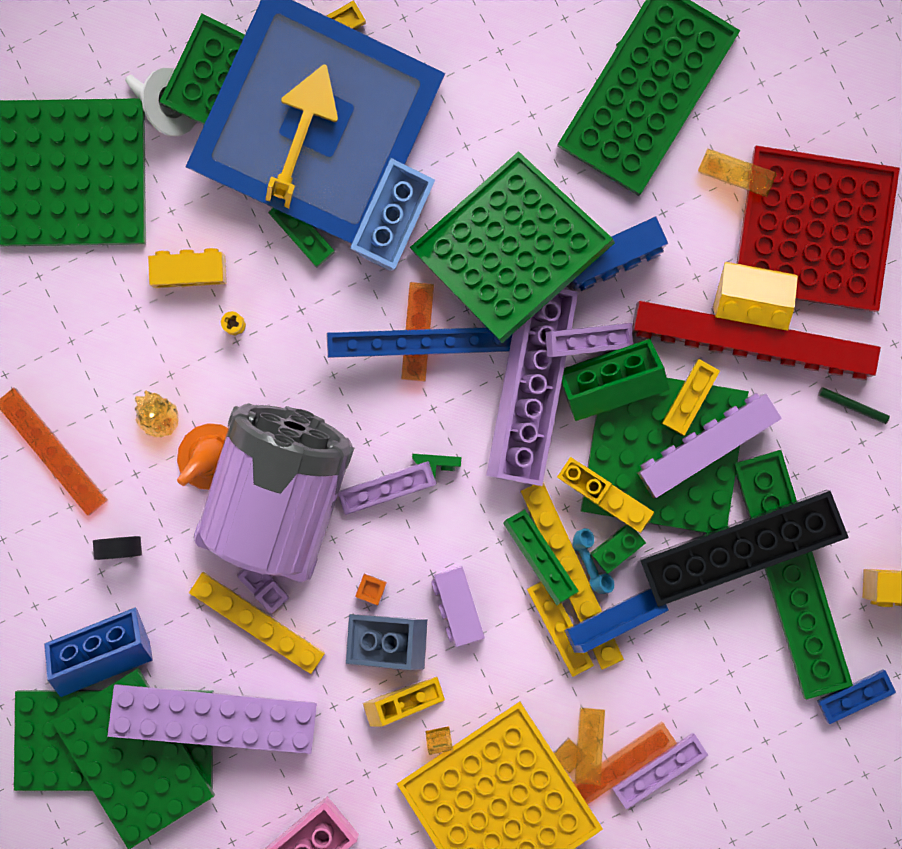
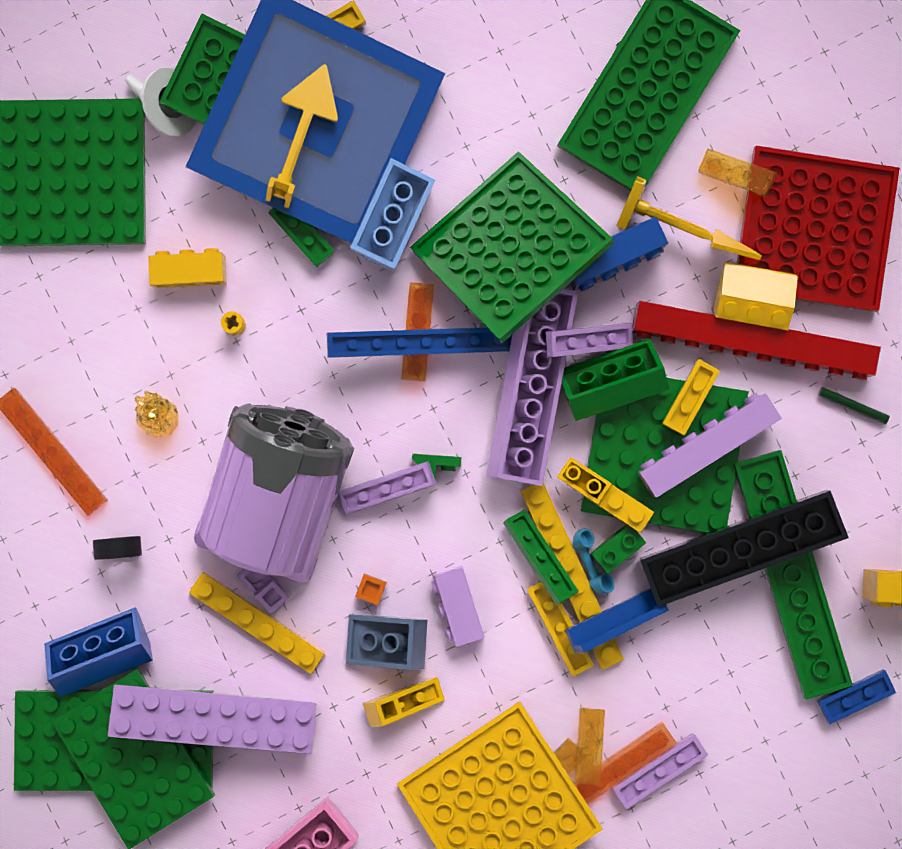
orange piece [177,423,228,490] -> none
clear yellow tile [425,726,453,755] -> none
none -> yellow piece [616,177,762,260]

